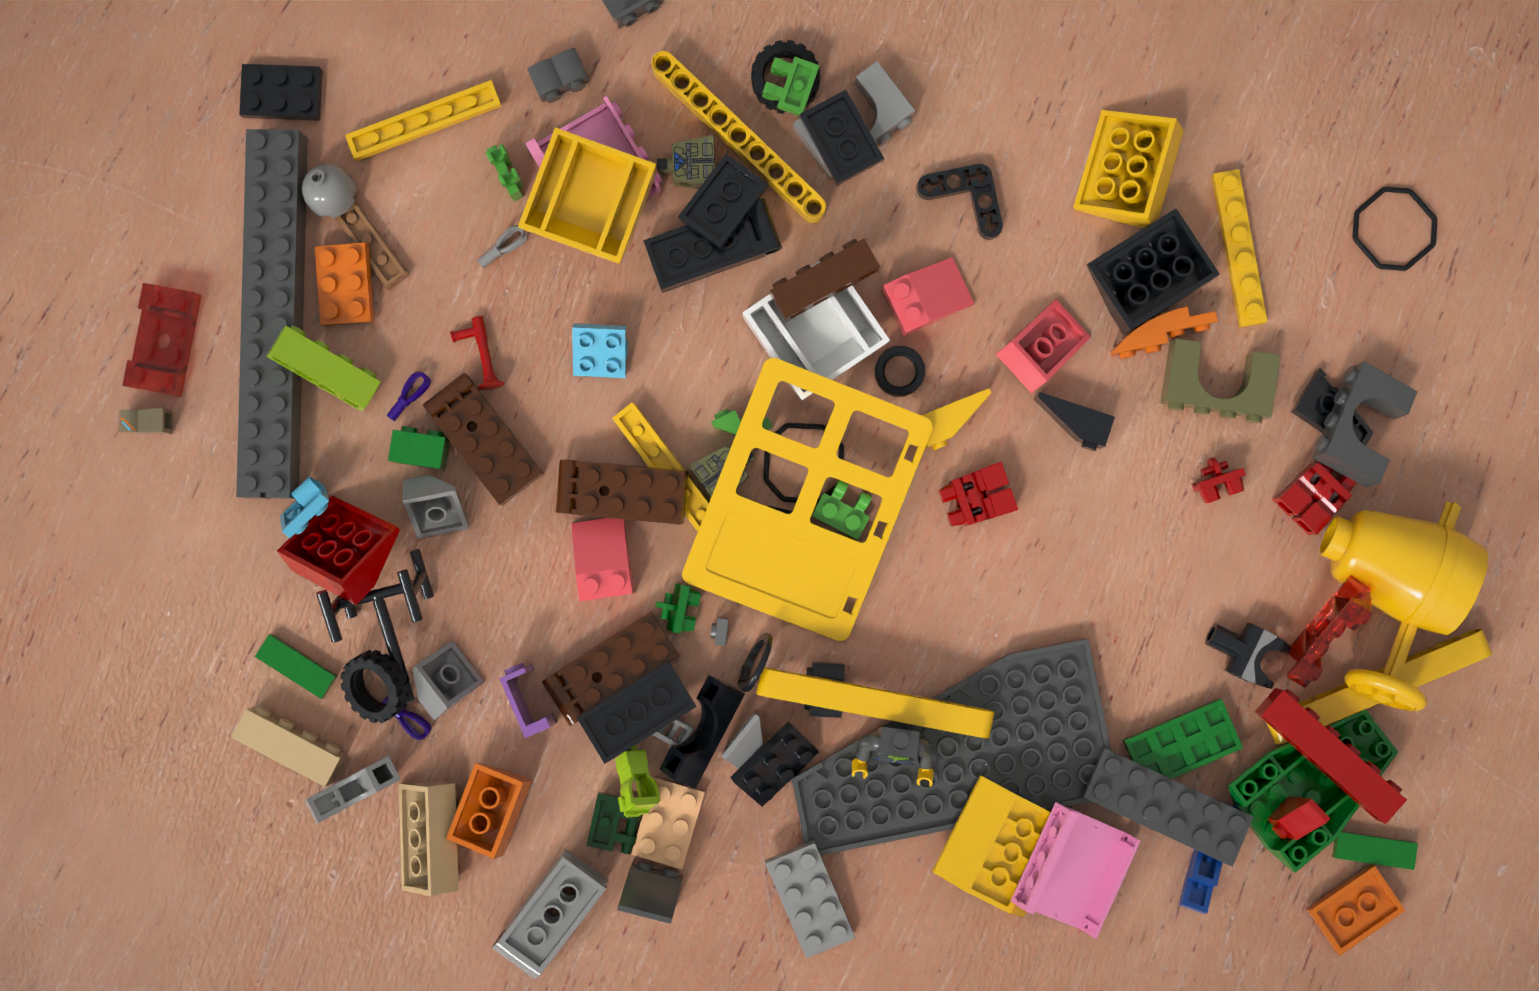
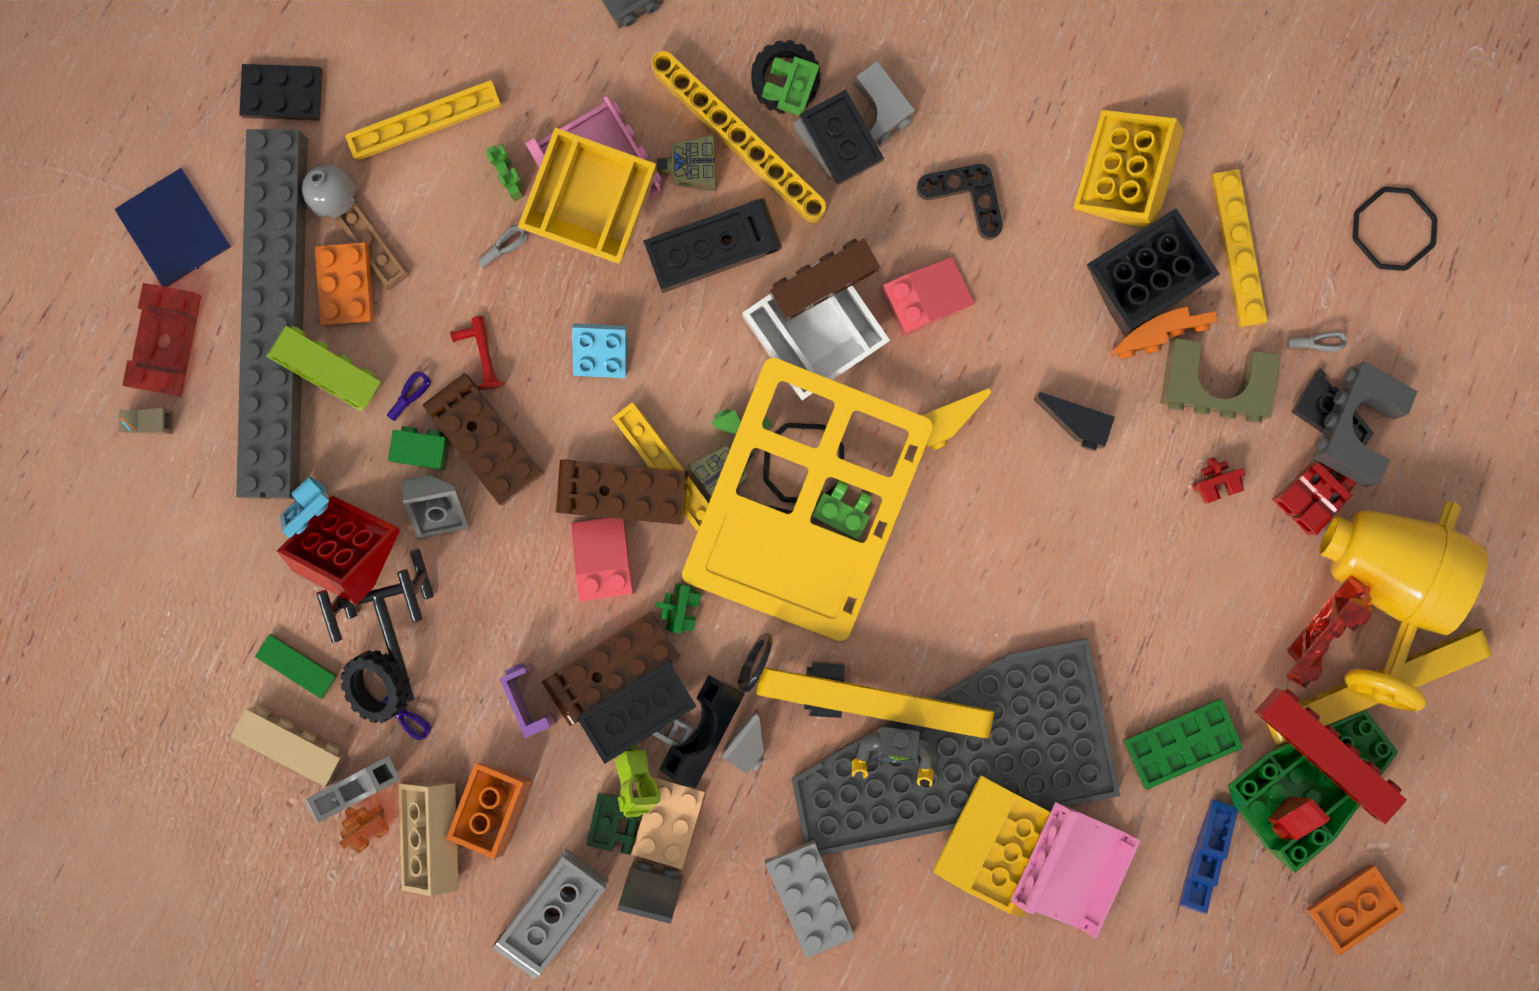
light grey slope [413,641,484,720] -> none
dark grey brick [527,48,589,103] -> none
black plate [678,154,769,249] -> none
flat silver plate [710,618,729,646] -> none
black plate [730,721,819,807] -> none
black tyre [875,346,925,397] -> none
red hips [938,461,1018,526] -> none
coral slope [996,299,1091,393] -> none
dark grey plate [1082,748,1253,867] -> none
black connector [1205,623,1292,689] -> none
green tile [1332,831,1418,870] -> none
none -> clear blue piece [114,168,231,288]
none -> clear orange hips [339,804,389,854]
none -> light grey piece [1287,331,1347,352]

